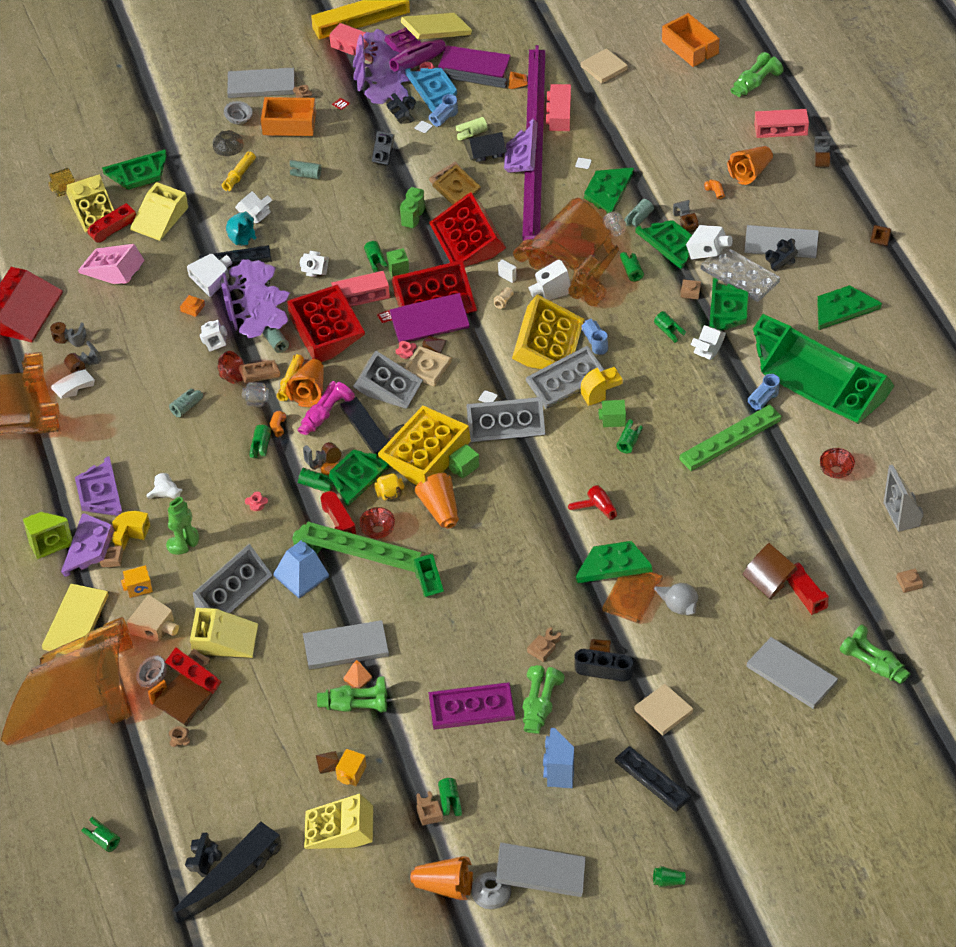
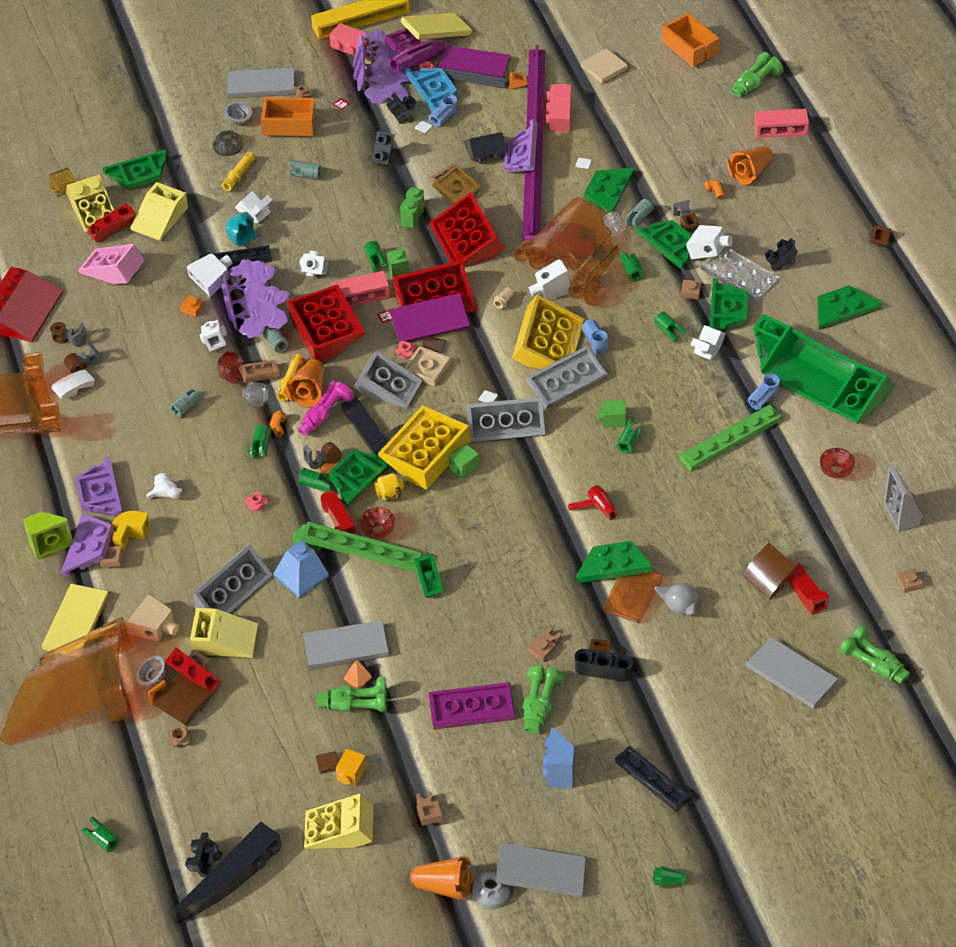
light orange brick [121,565,153,598] -> none
bright green piece [166,497,199,555] -> none
orange cone [415,473,459,529] -> none
green hinge [438,778,462,816] -> none
yellowish green hinge [456,117,488,140] -> none
white tile [498,260,516,283] -> none
yellow brick [581,367,623,406] -> none
tan tile [635,684,693,735] -> none
light grey slope [745,225,818,258] -> none
leg [814,136,831,167] -> none

